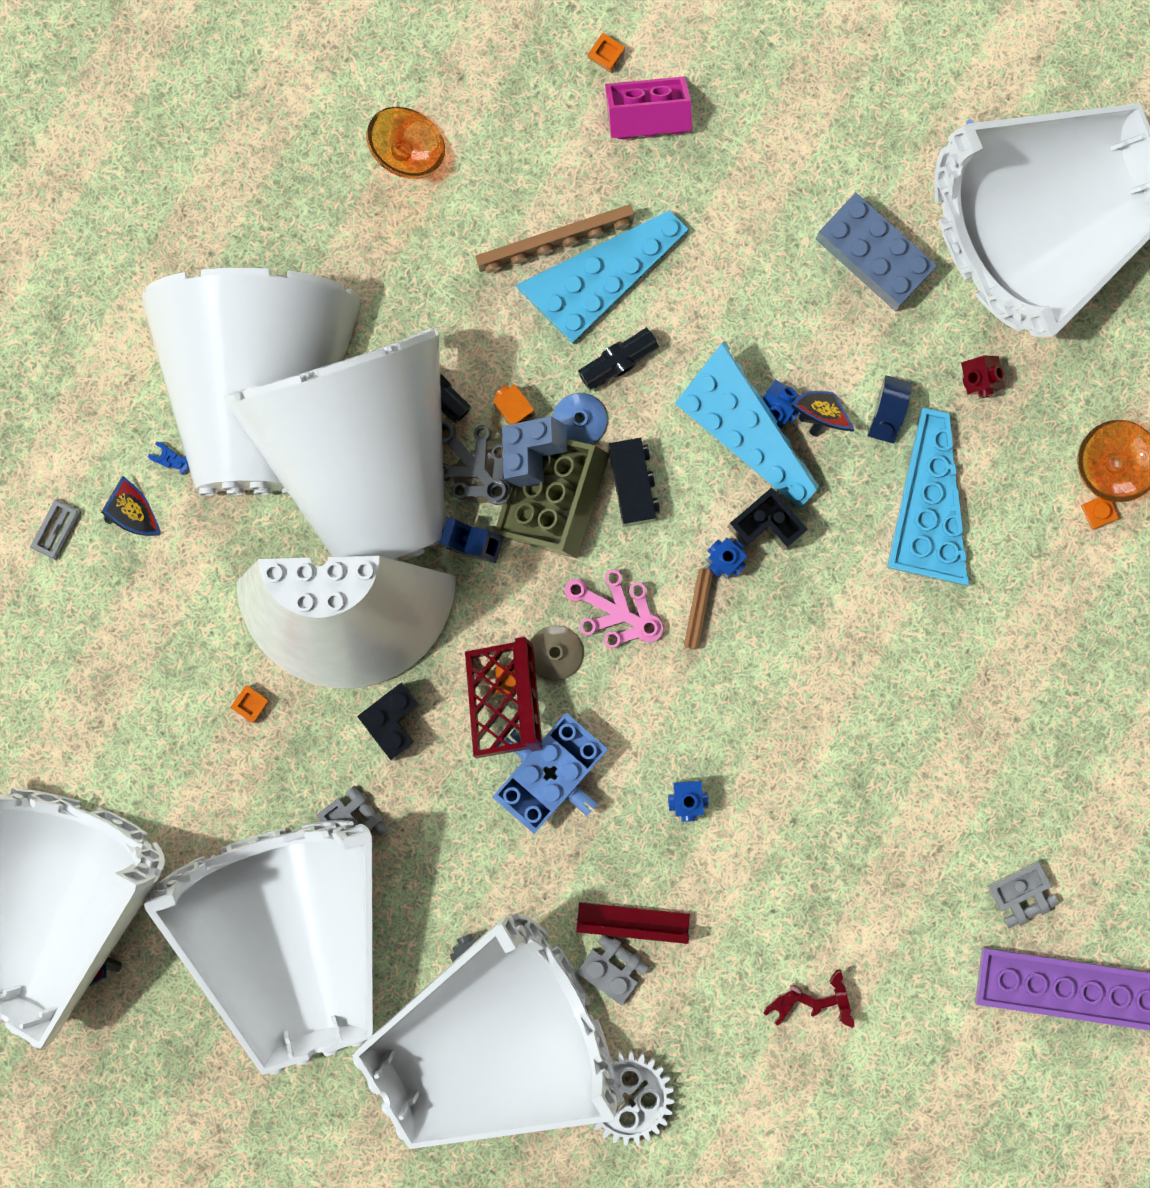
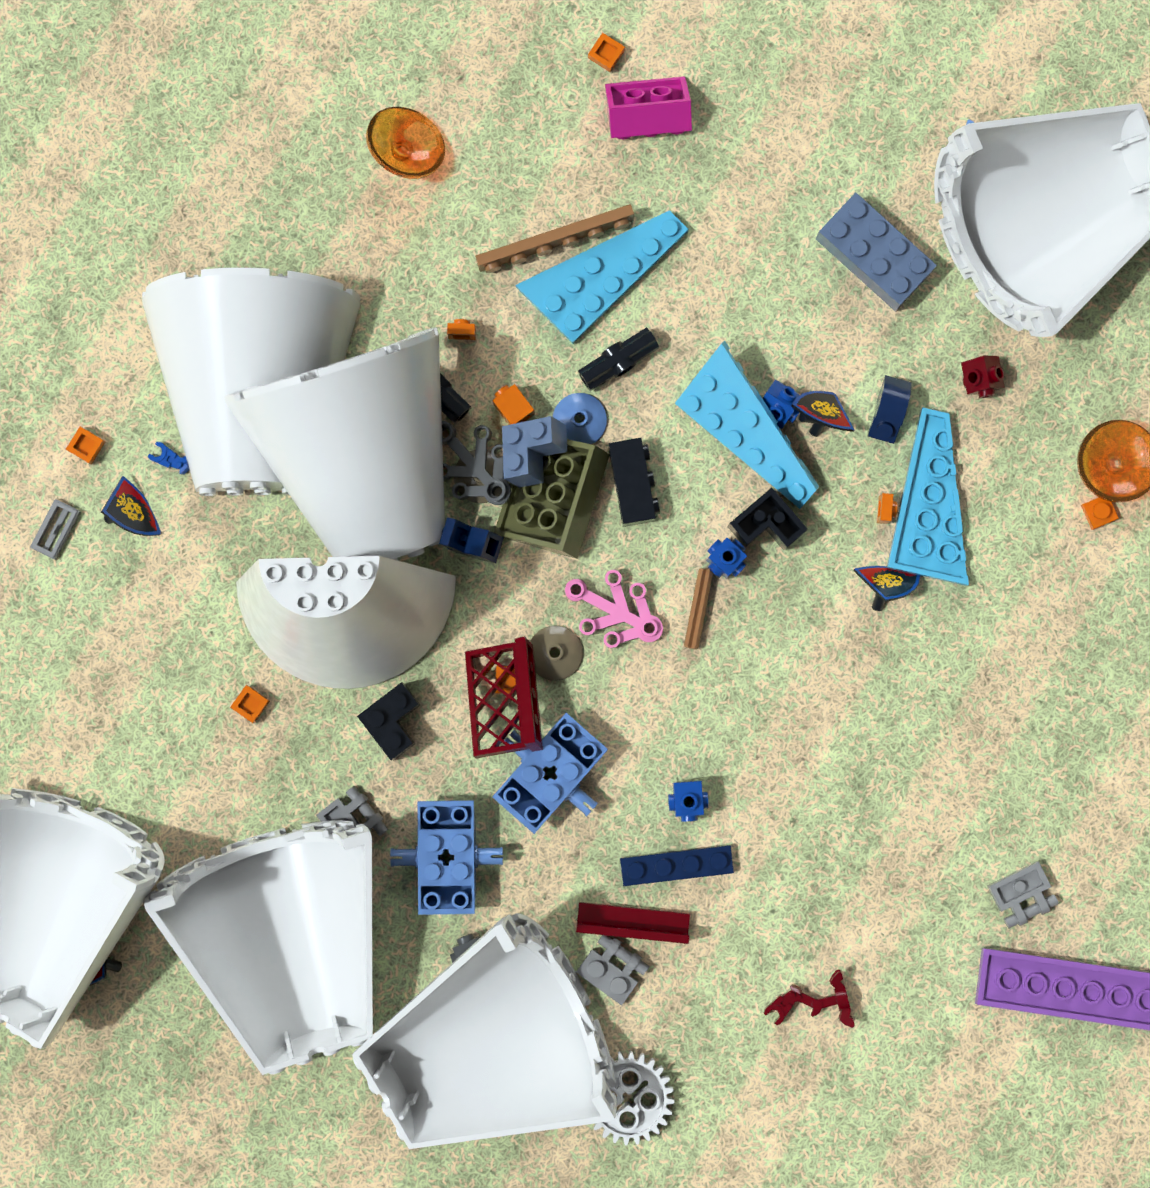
none -> orange plate [66,426,105,464]
none -> medium blue slope [390,800,503,915]
none -> orange plate [447,319,476,340]
none -> dark blue plate [620,845,734,886]
none -> shield [854,566,920,611]
none -> orange plate [877,493,897,524]

